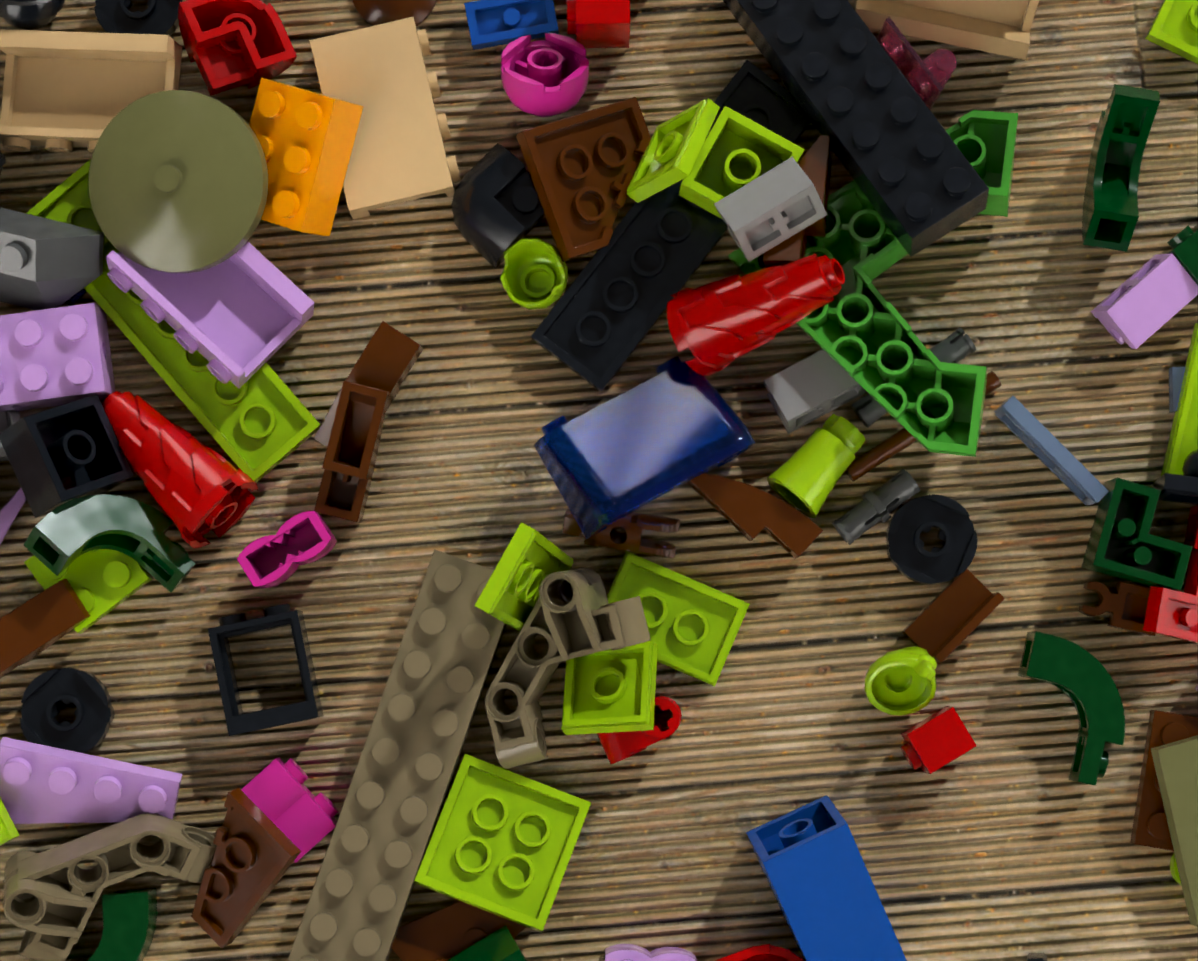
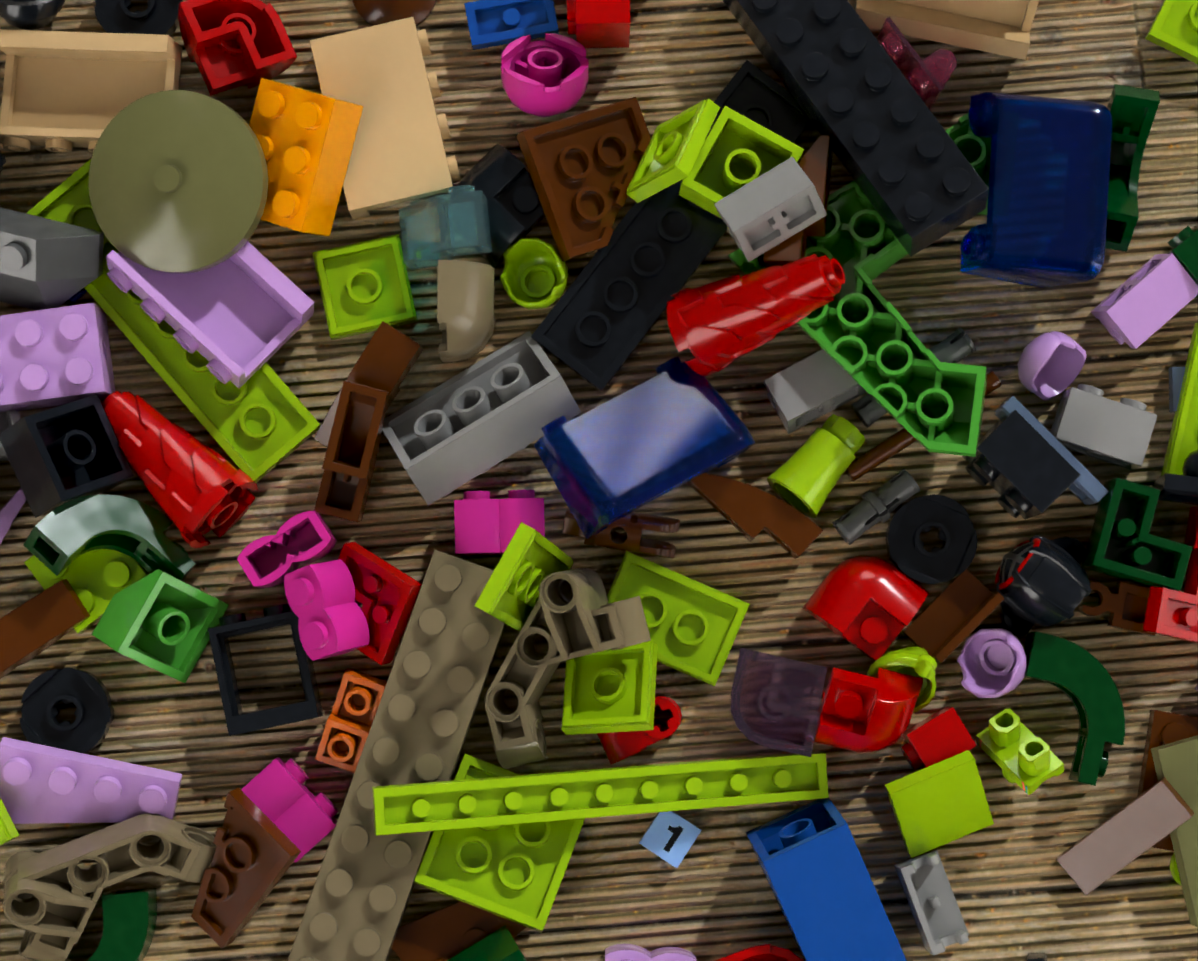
none -> bright green slope [92,569,229,683]
none -> dark pink brick [284,559,370,661]
none -> lime tile [312,234,418,340]
none -> orange slope [315,668,387,773]
none -> red plate [338,542,422,665]
none -> lime plate [372,751,829,836]
none -> light grey slope [382,331,581,506]
none -> clear light blue brick [399,185,492,269]
none -> dark tan brick [437,260,496,363]
none -> dark pink brick [454,490,545,556]
none -> light blue tile [639,811,702,868]
none -> brick [730,648,828,757]
none -> red brick [802,555,928,662]
none -> red brick [811,667,923,752]
none -> lime tile [885,750,994,858]
none -> light grey hinge [894,849,969,956]
none -> lavender hair [957,628,1027,698]
none -> clear blue windscreen [960,92,1112,288]
none -> black brick [962,410,1080,520]
none -> lime hips [976,708,1064,795]
none -> black piece [995,535,1092,636]
none -> lavender hair [1017,331,1087,400]
none -> light grey brick [1050,384,1158,470]
none -> tile [1057,777,1194,895]

